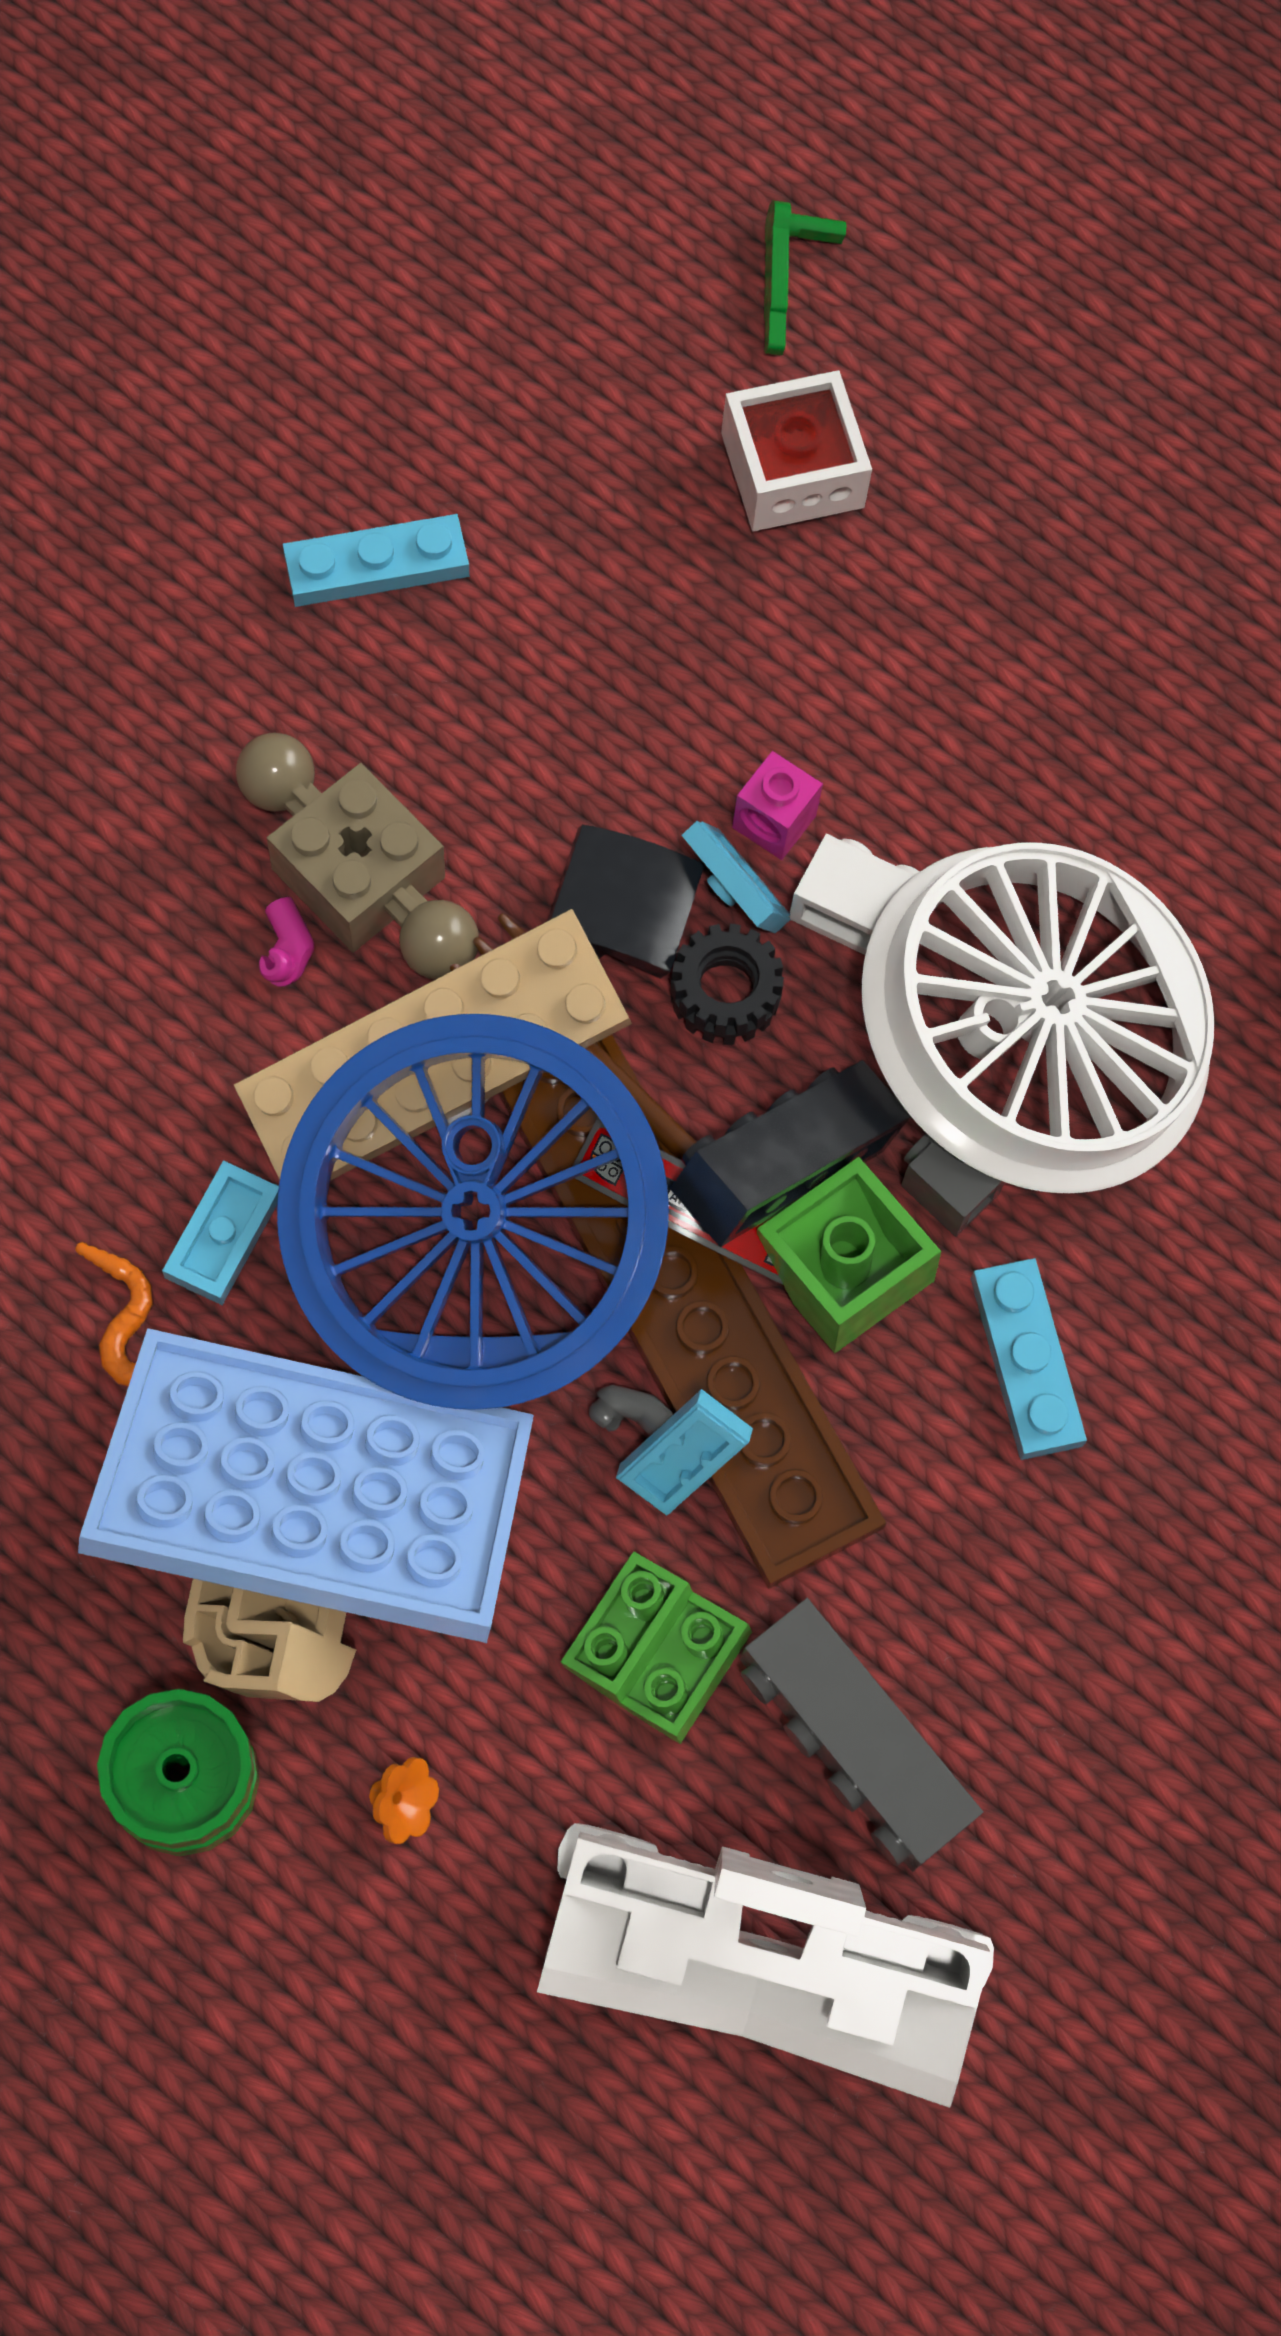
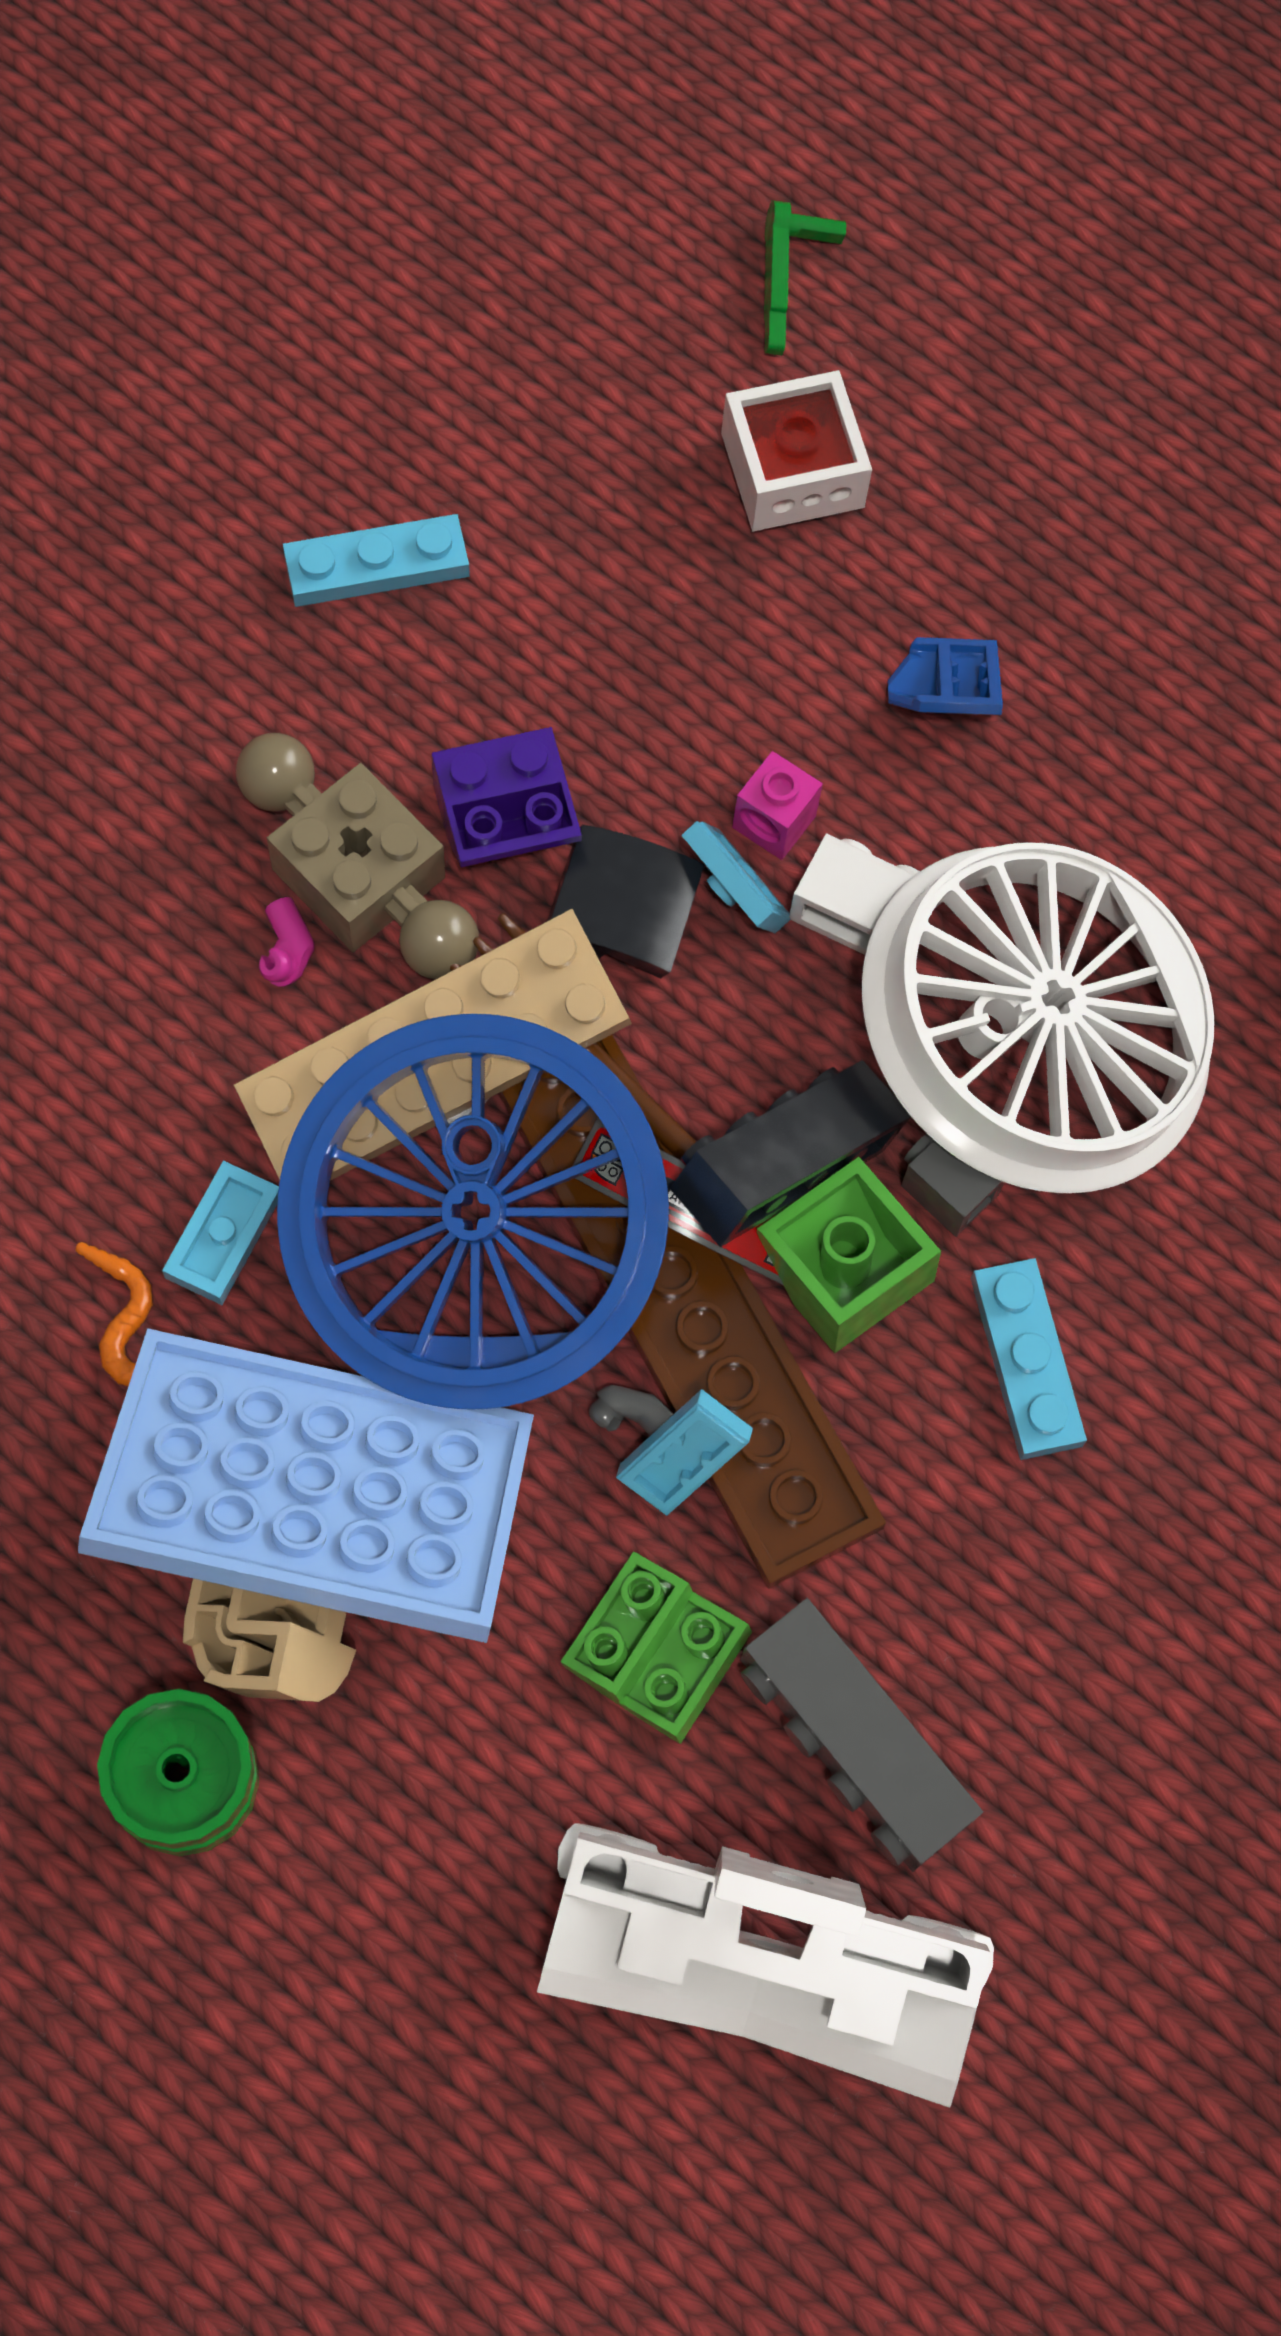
orange plant [369,1757,439,1844] -> none
black tyre [670,923,784,1045] -> none
none -> dark purple slope [432,727,582,867]
none -> blue slope [888,637,1003,715]

